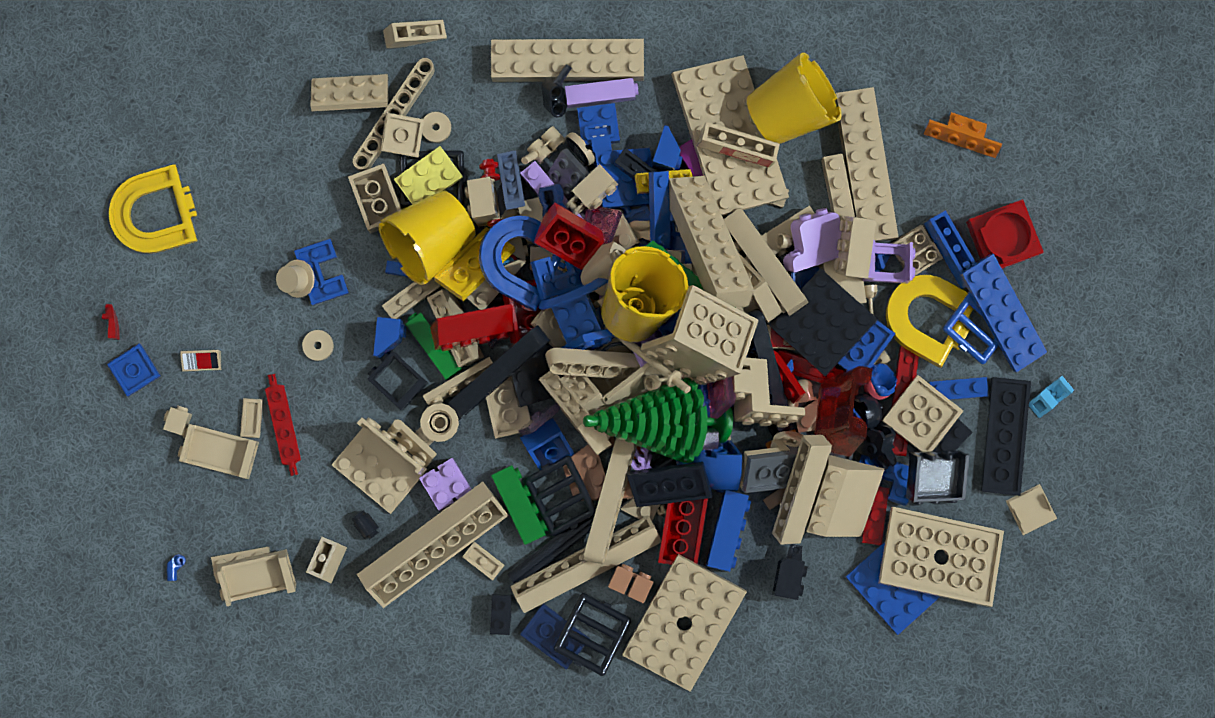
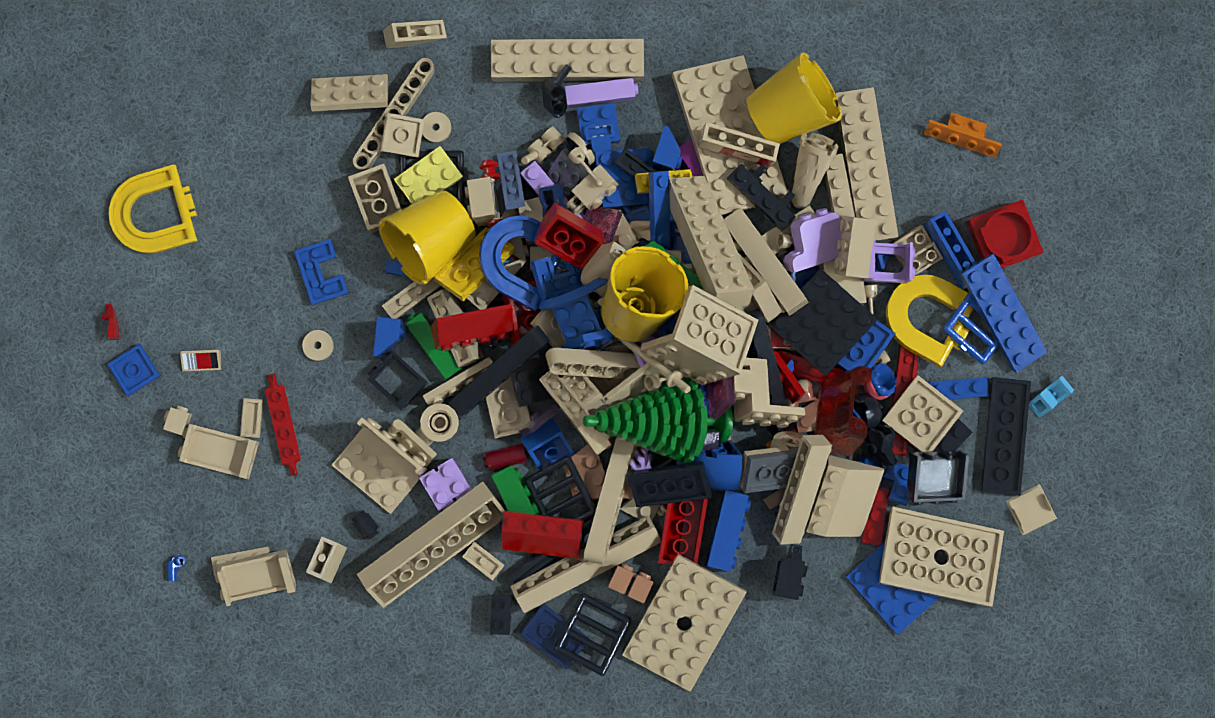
tan piece [276,259,315,298] -> none
none -> dark red brick [483,443,527,471]
none -> red slope [502,511,584,559]
none -> tan hinge [568,147,603,187]
none -> black hinge [726,164,796,231]
none -> tan cone [791,133,838,209]

